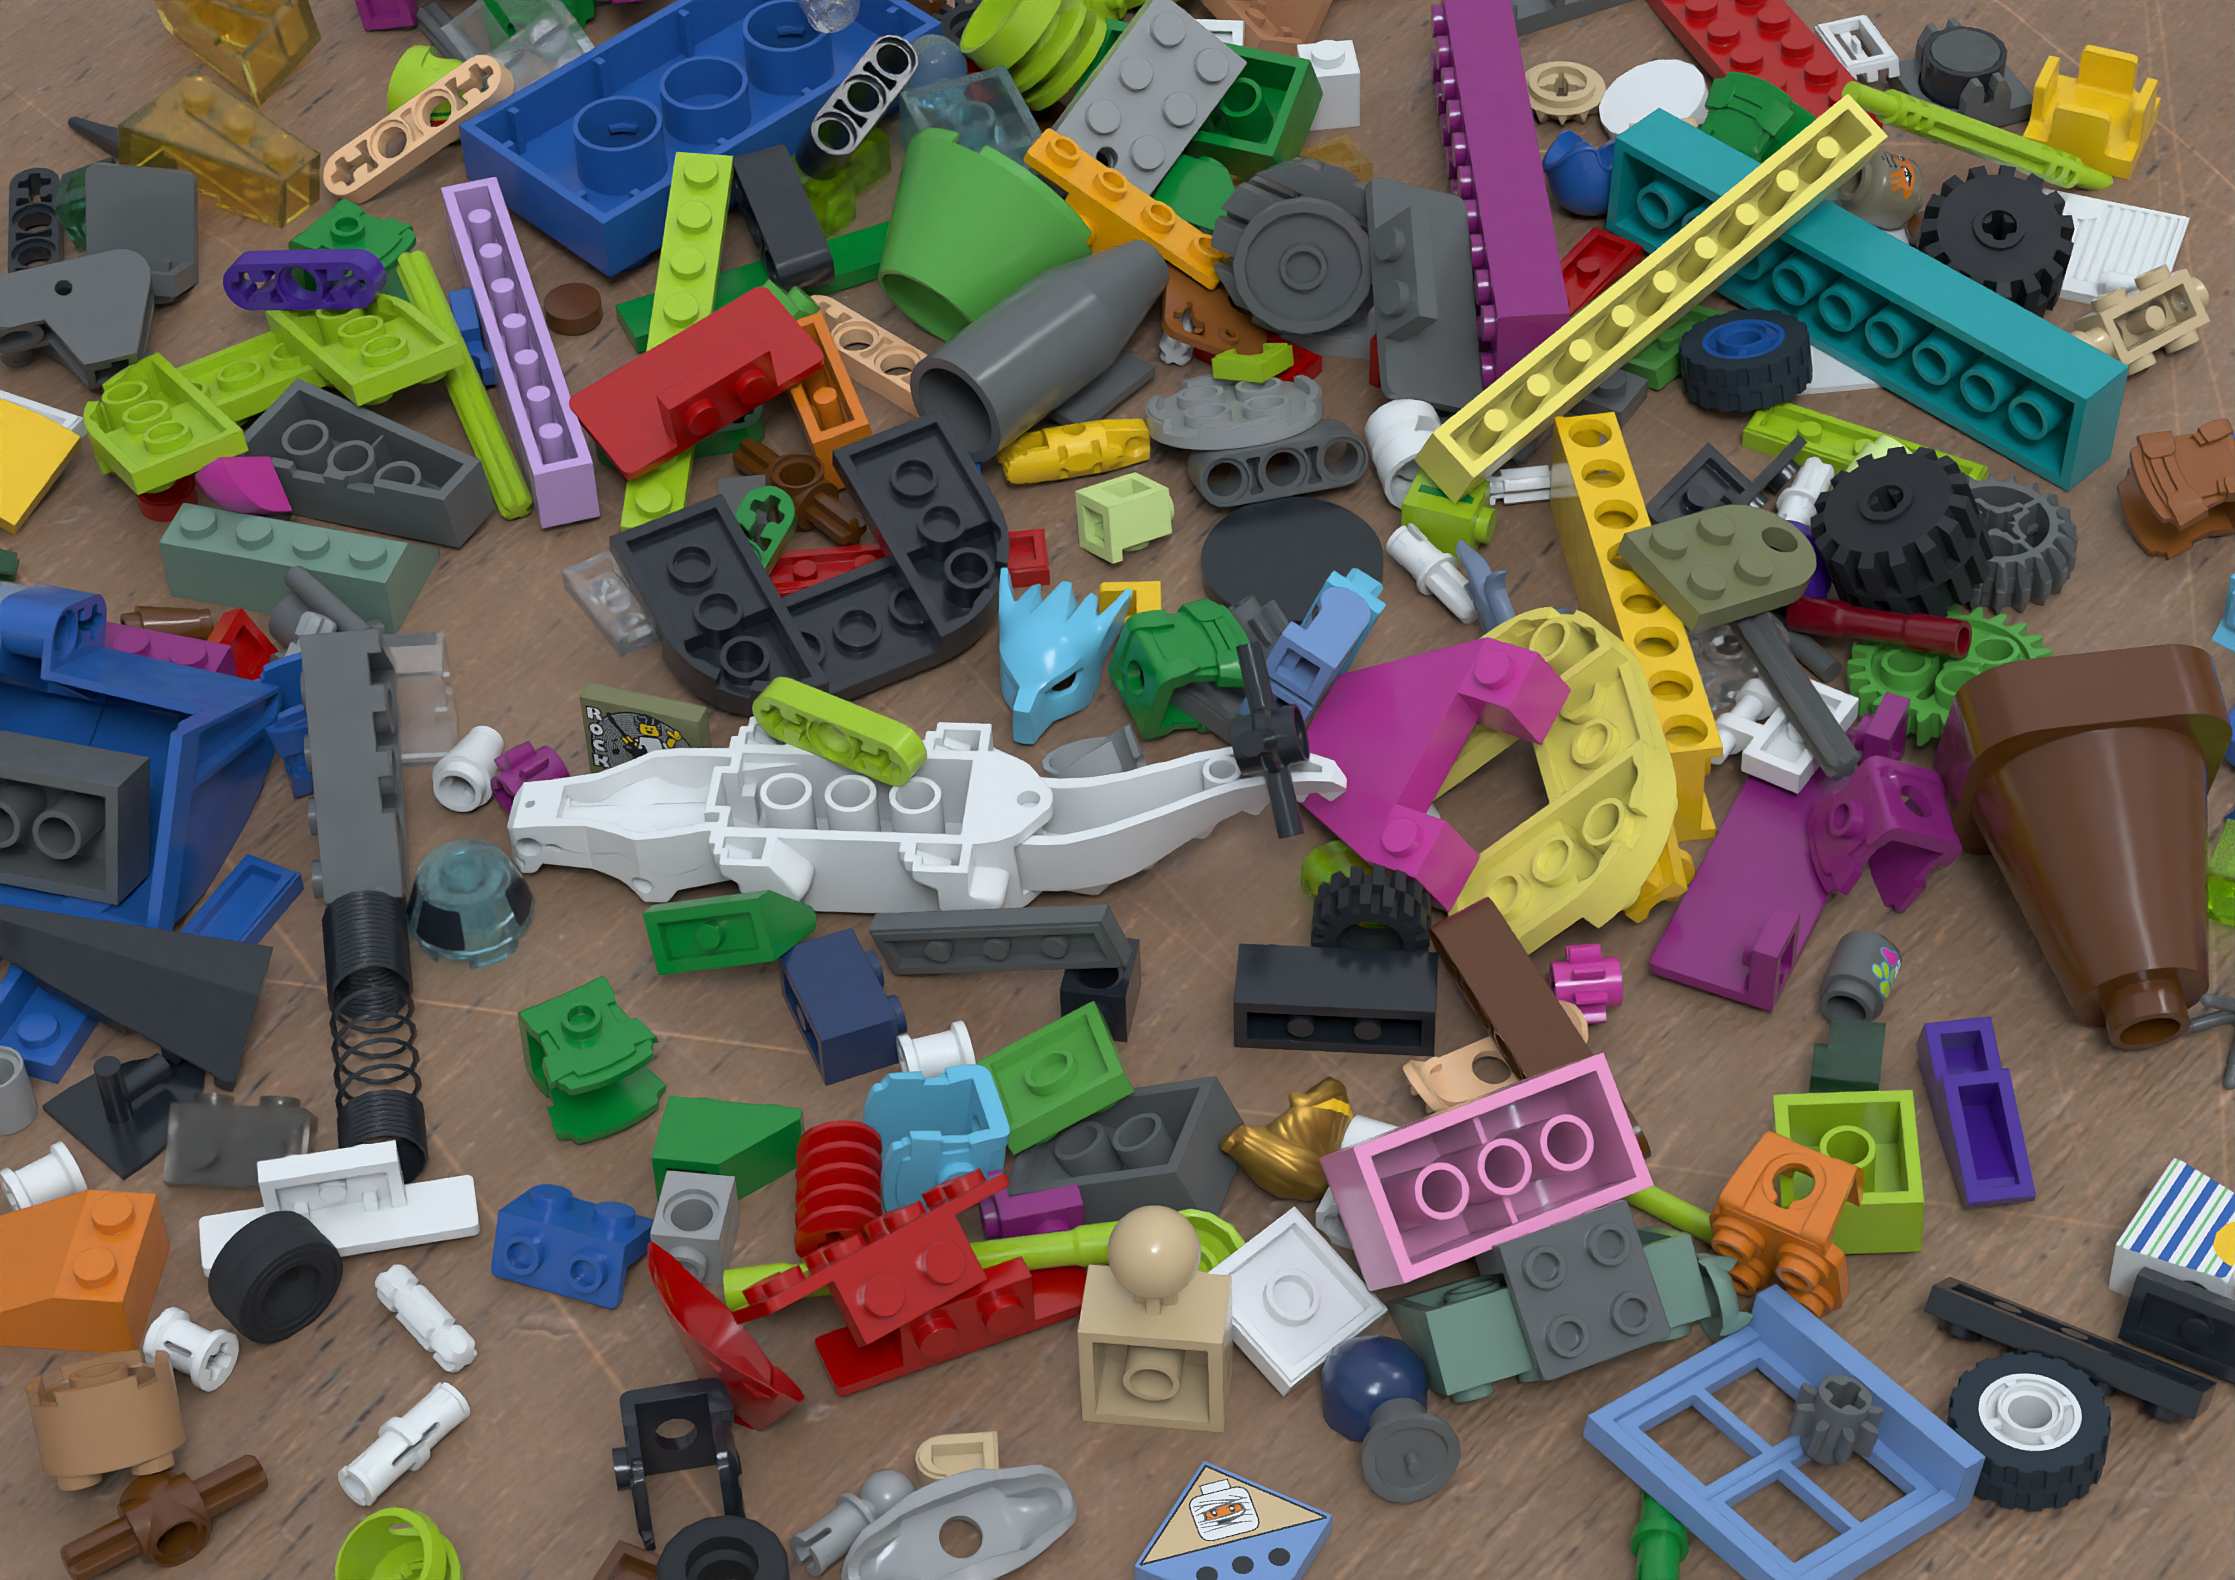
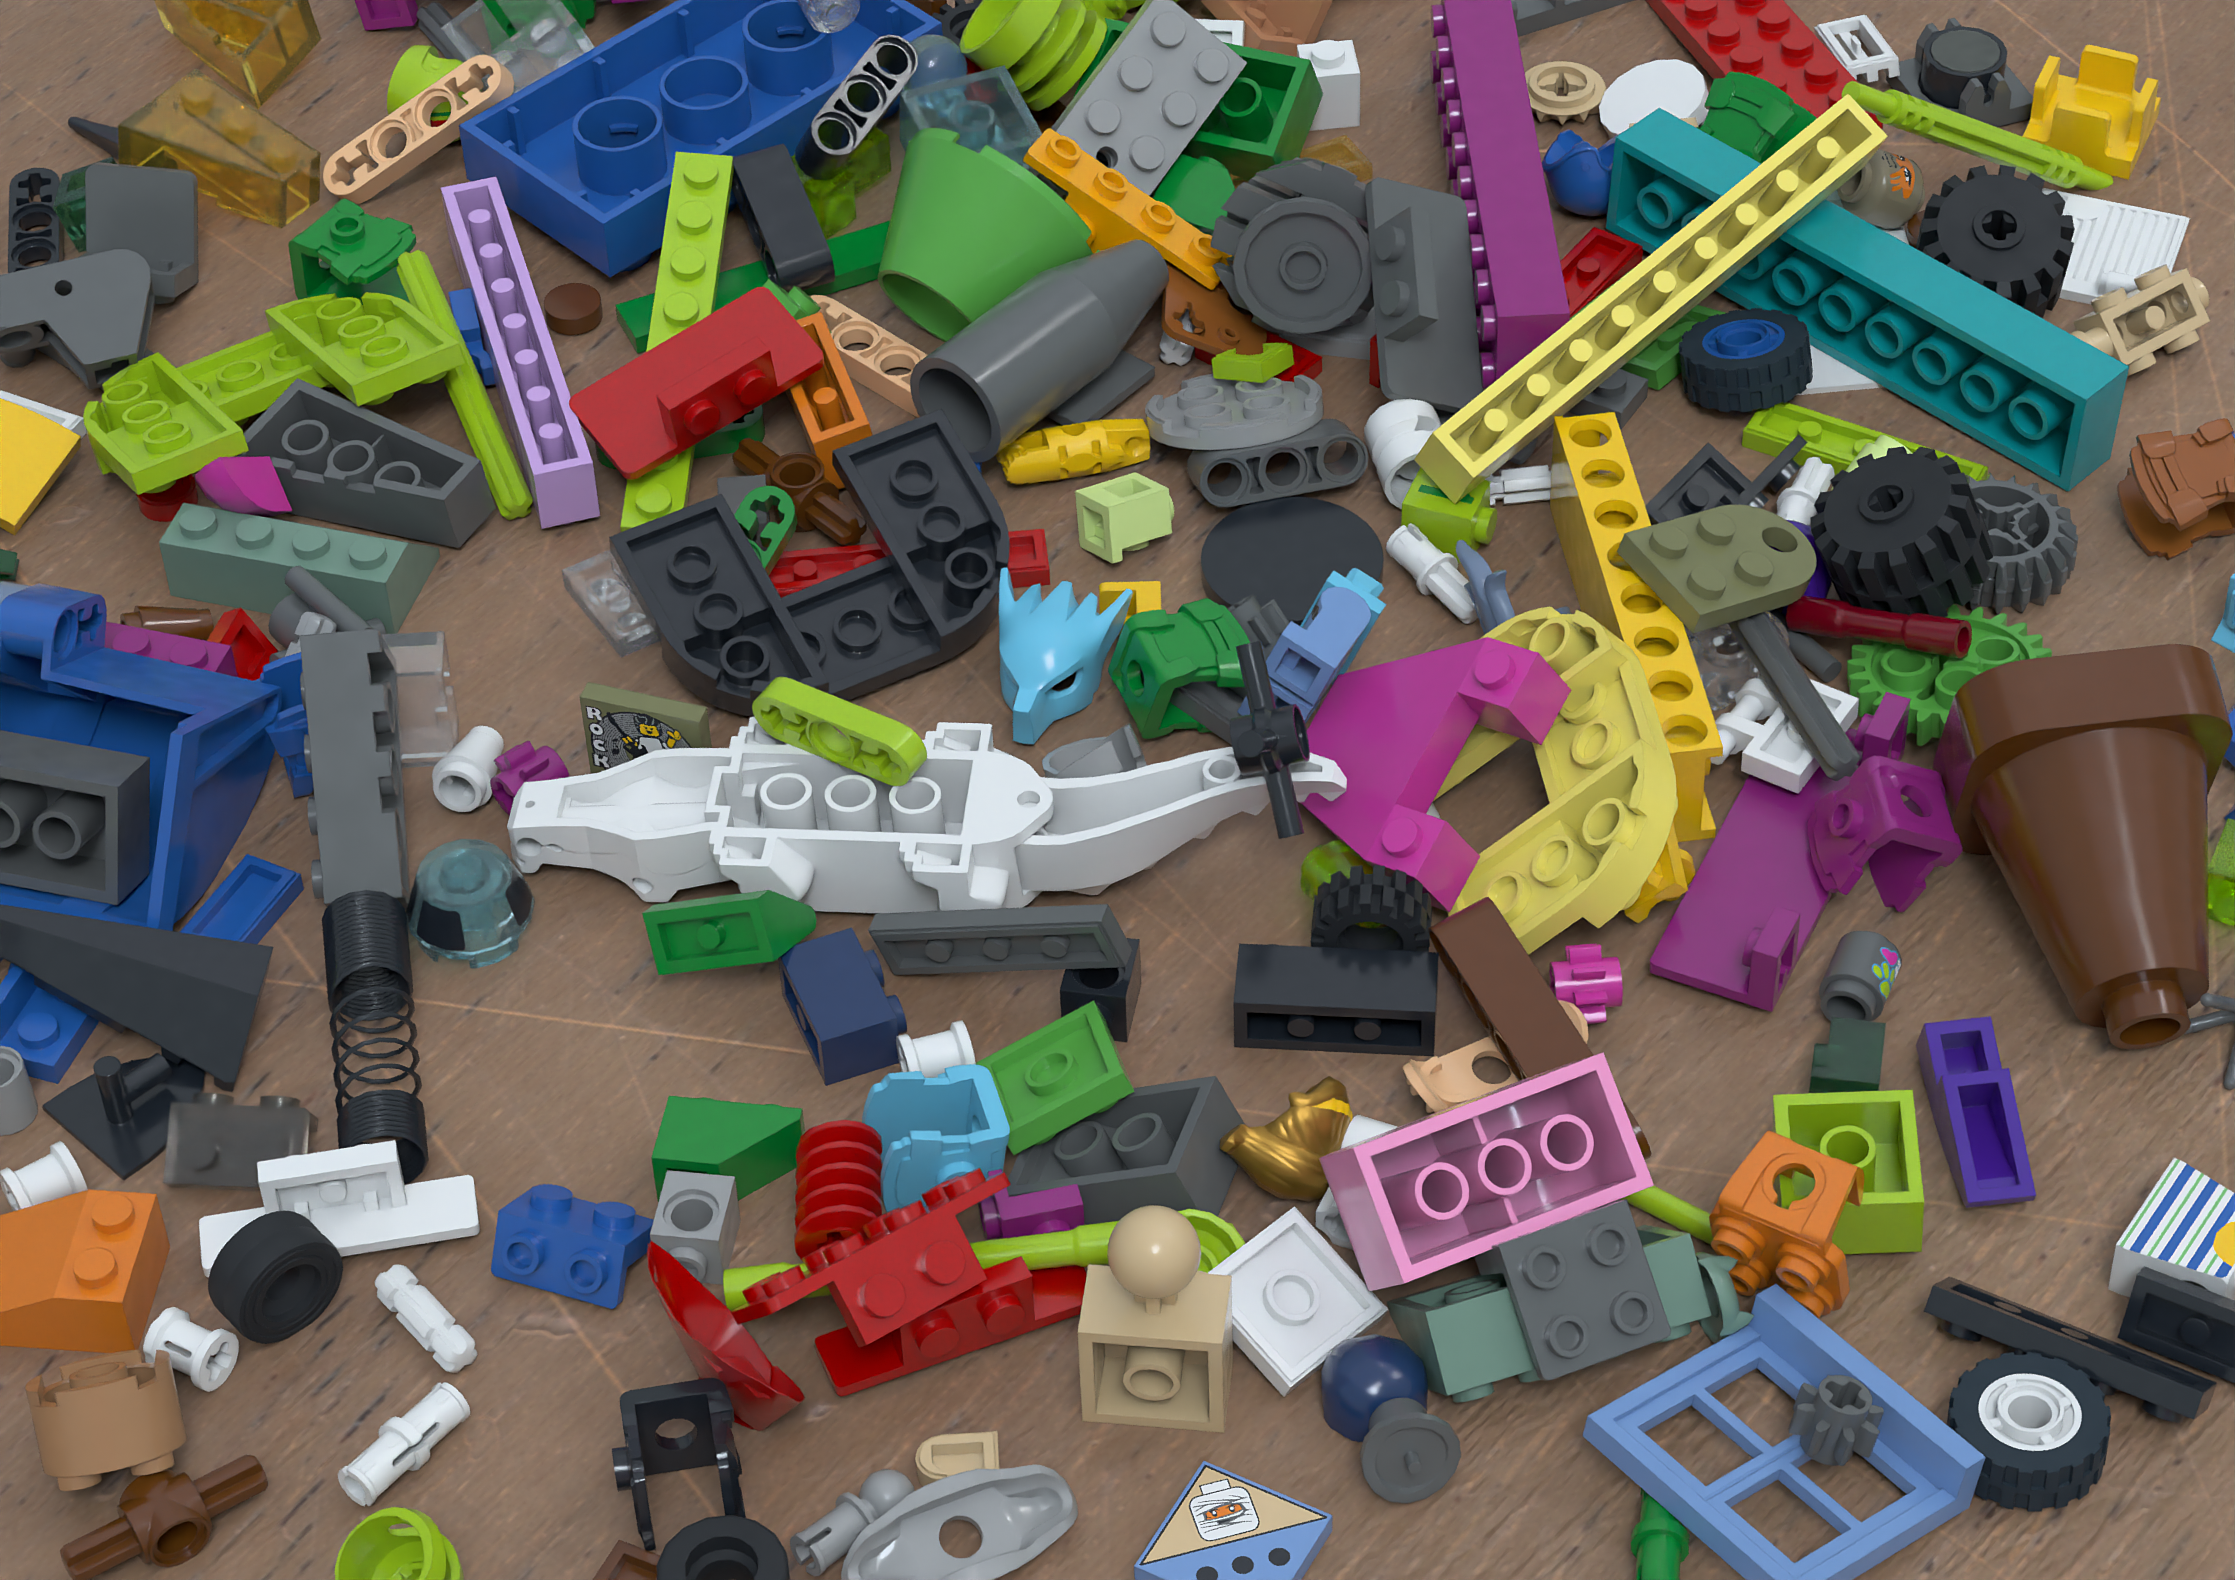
dark purple beam [223,249,387,311] -> none
green piece [517,976,666,1144] -> none

